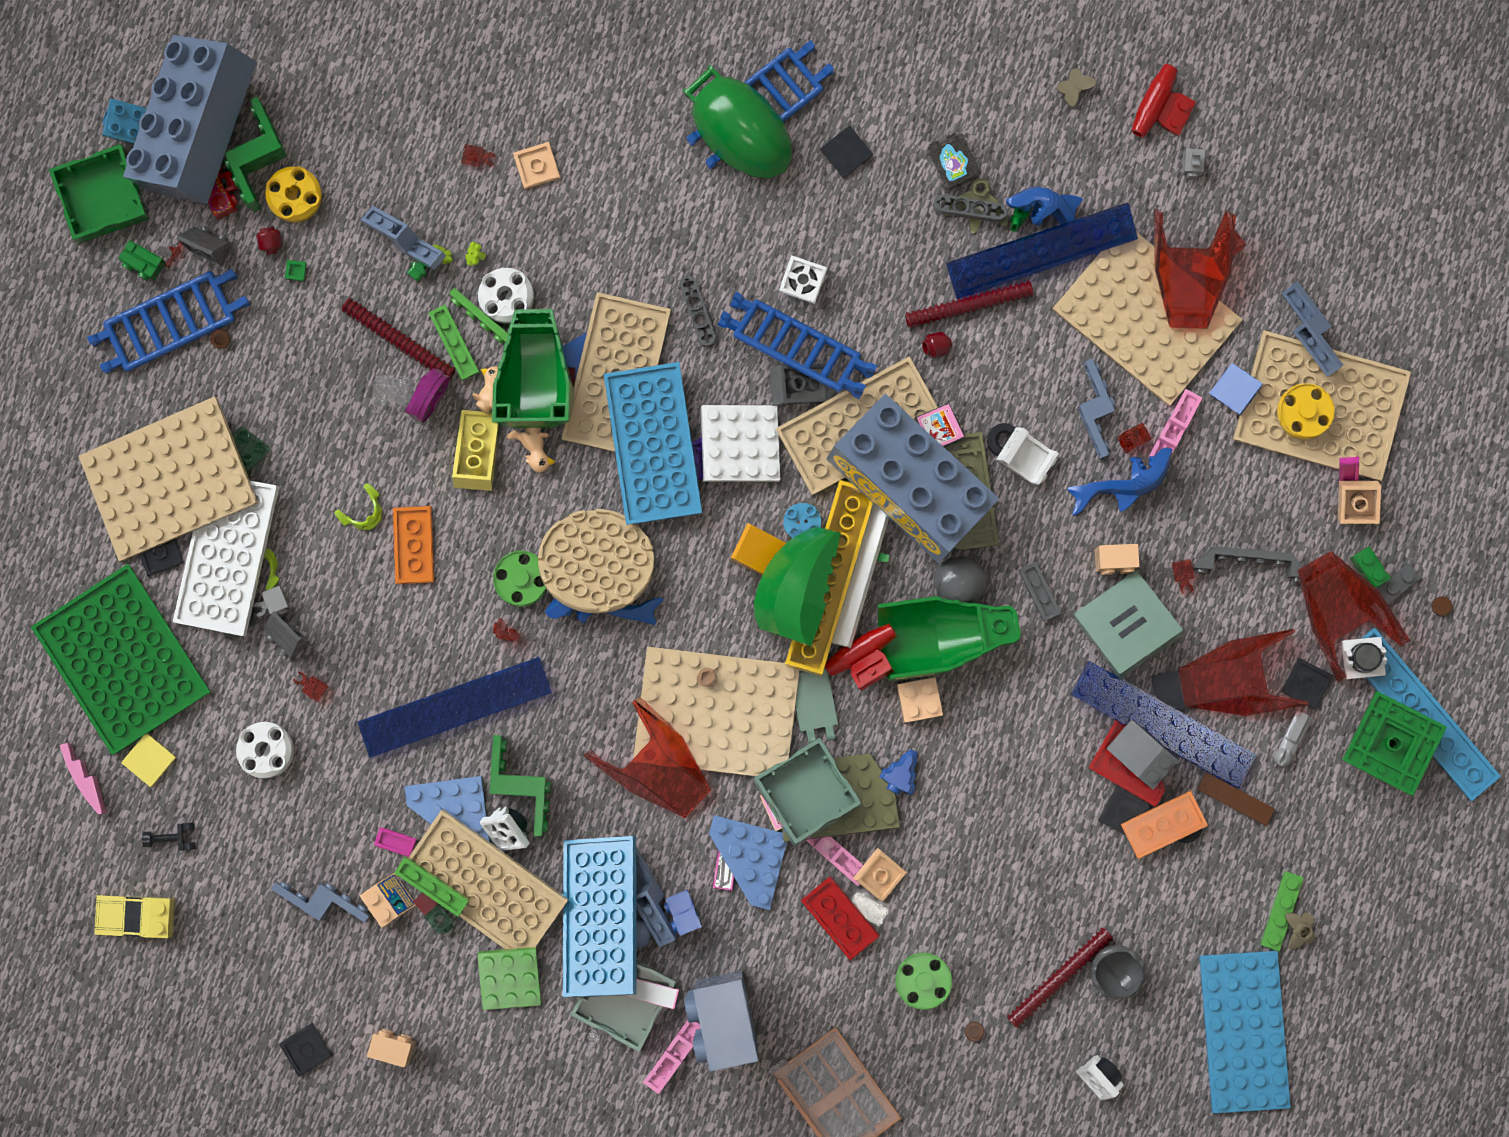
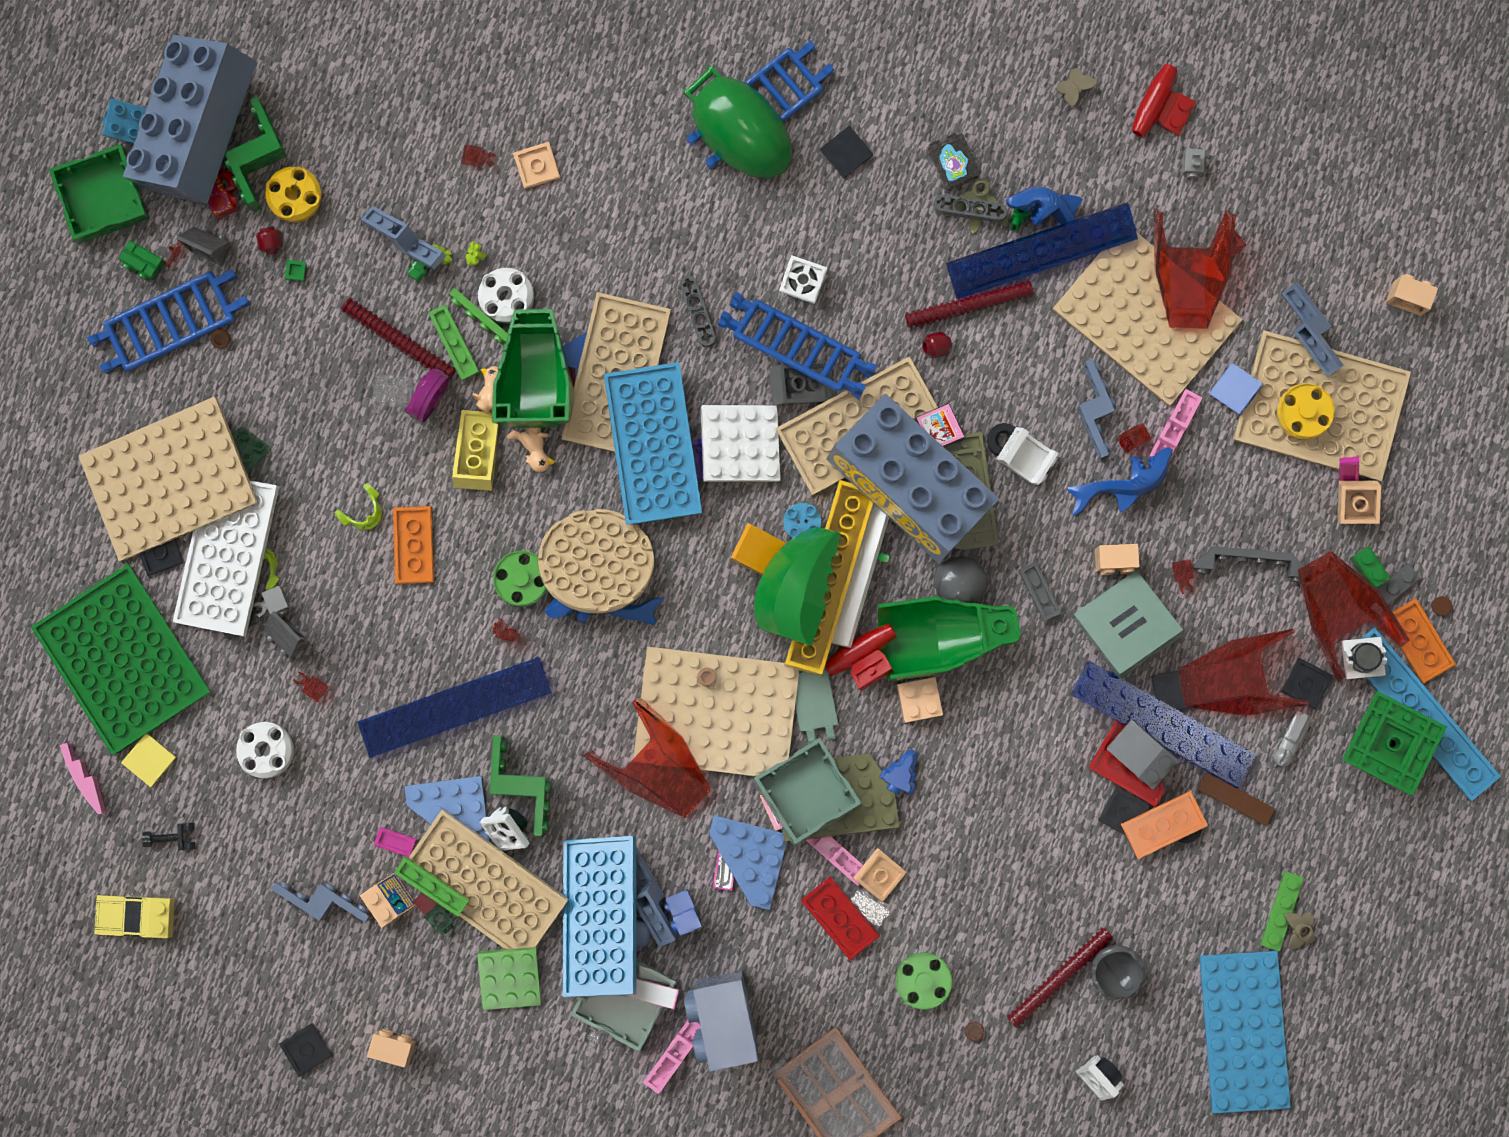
none -> orange tile [1383,598,1456,684]
none -> light nougat brick [1386,274,1438,316]

